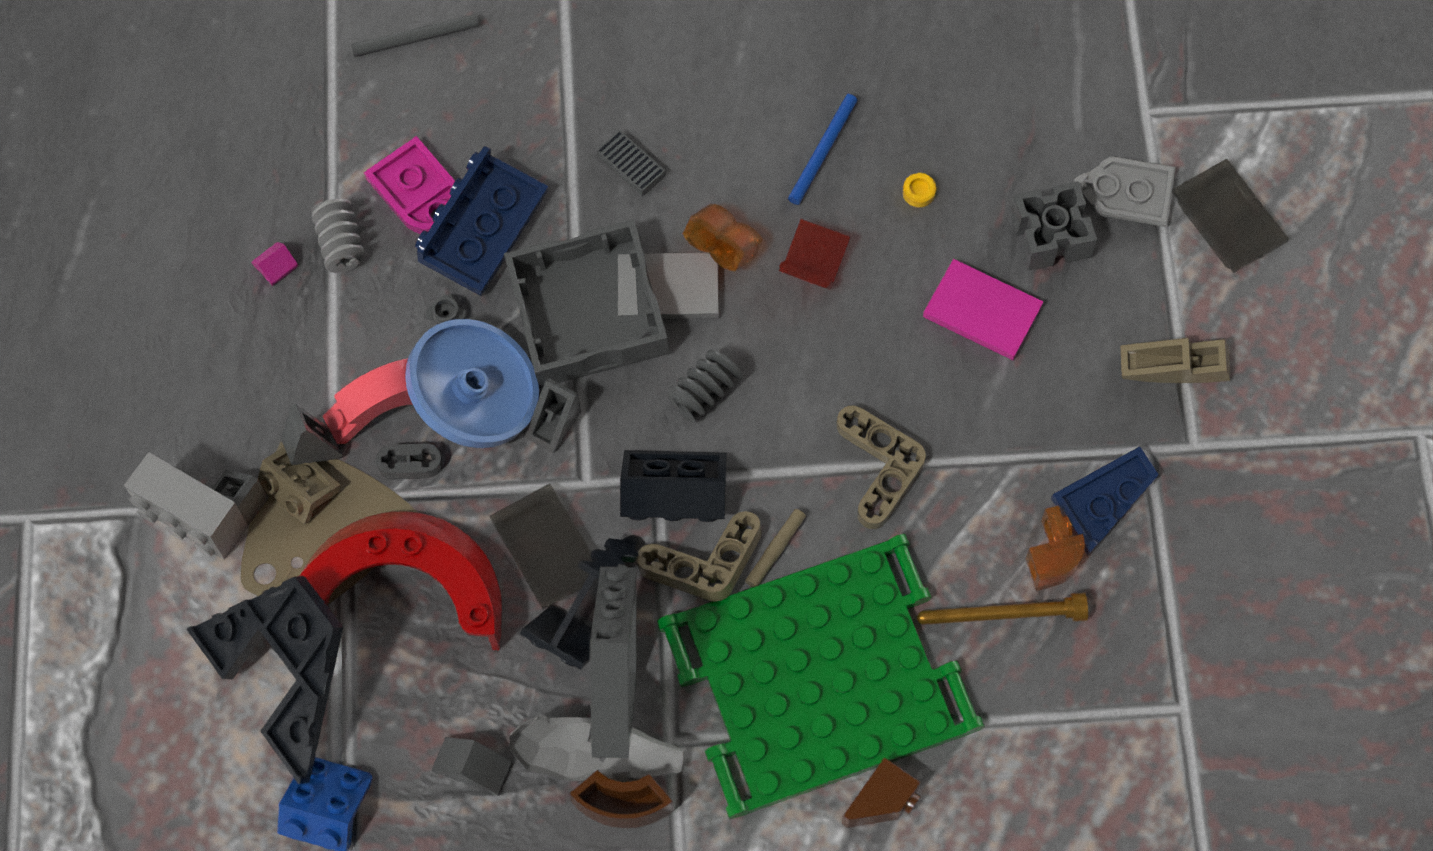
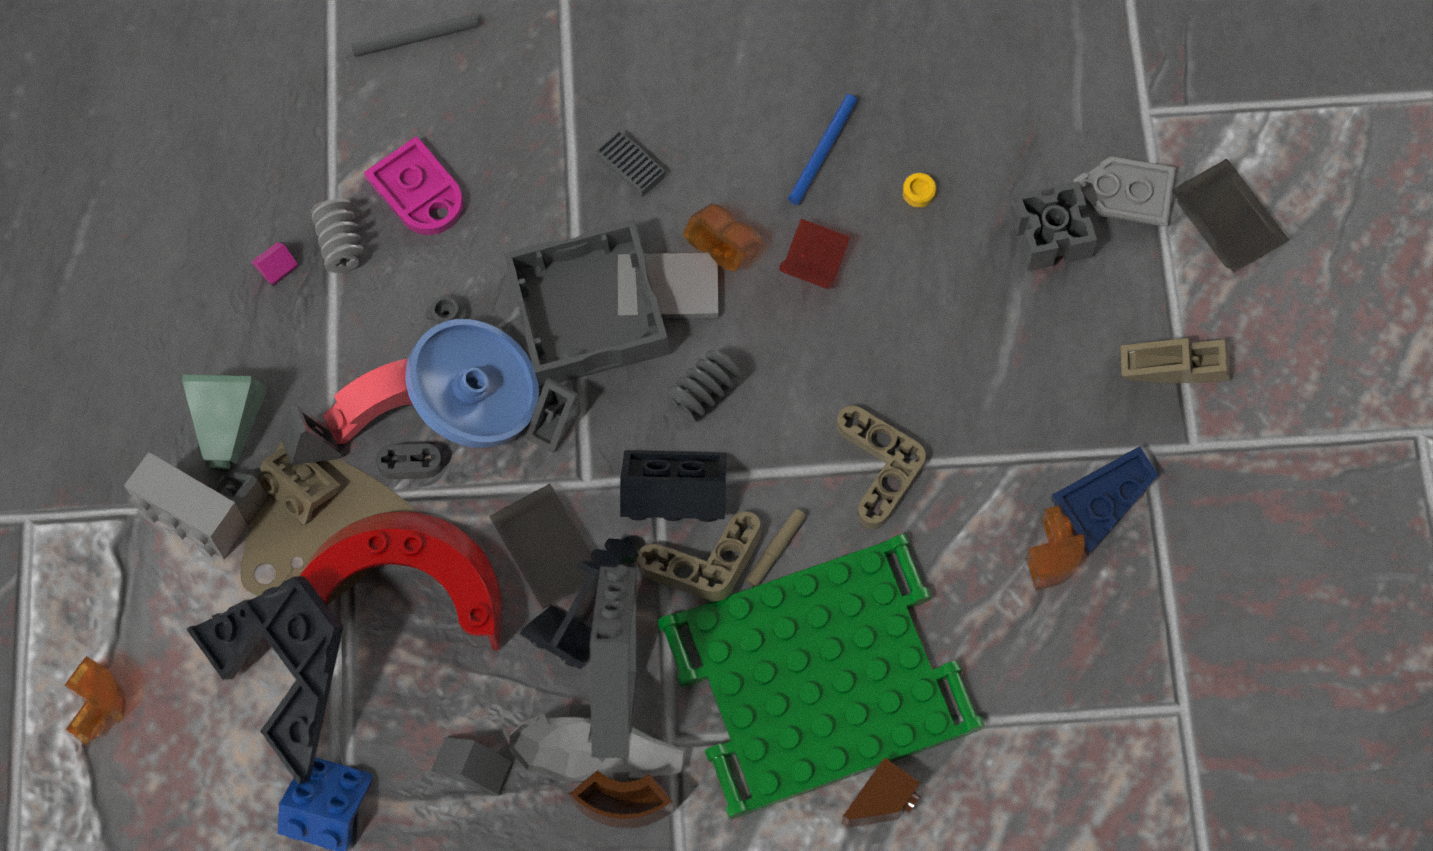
dark blue bracket [415,146,548,296] -> none
pearl gold piece [917,593,1088,625] -> none
dark pink tile [923,259,1043,360] -> none
none -> clear orange brick [65,656,126,746]
none -> sand green slope [182,374,267,470]

